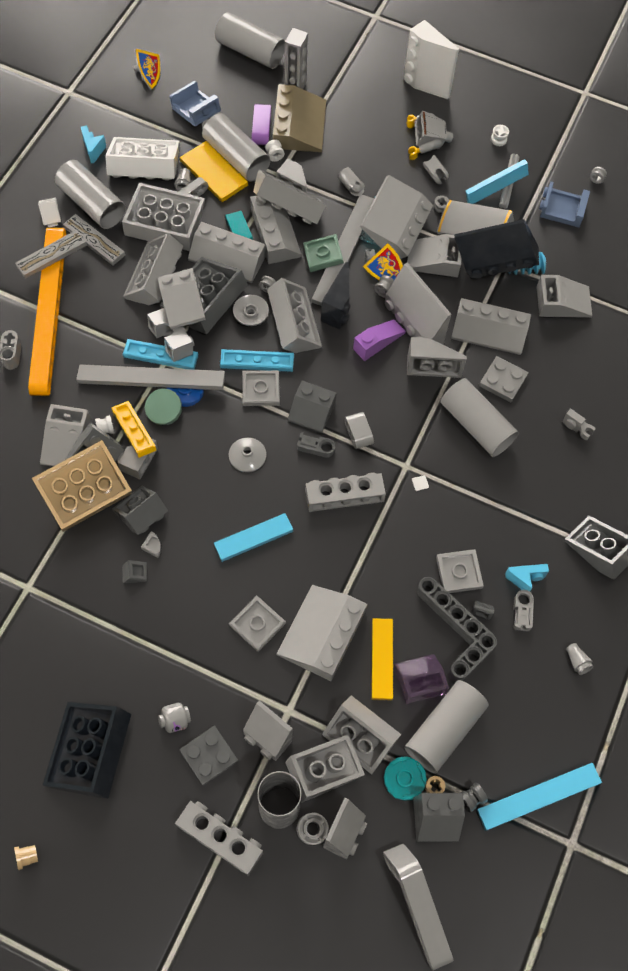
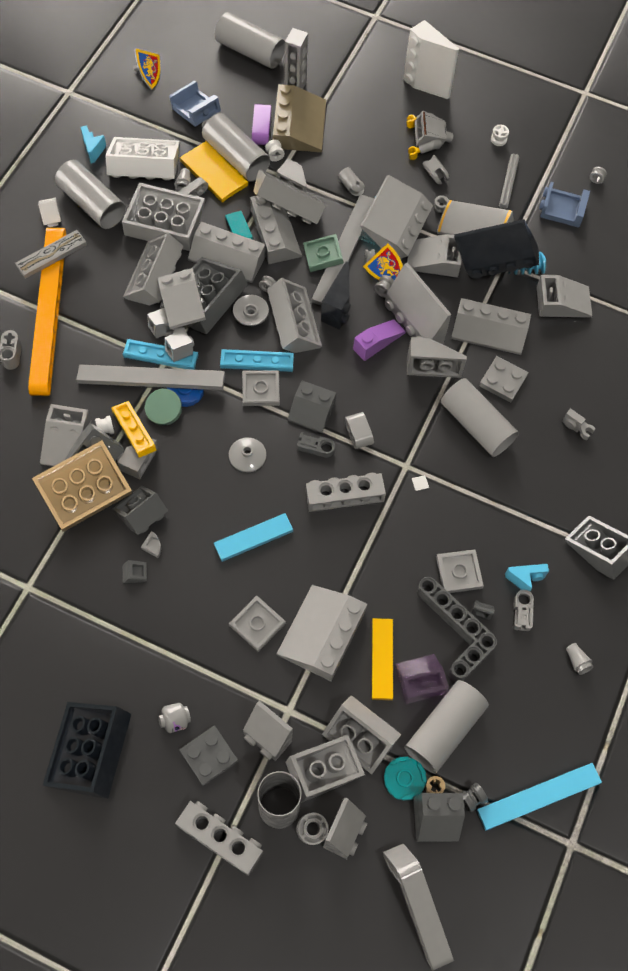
tan piece [14,845,38,870] -> none
light grey tile [63,214,125,266] -> none
medium azure tile [465,159,529,204] -> none

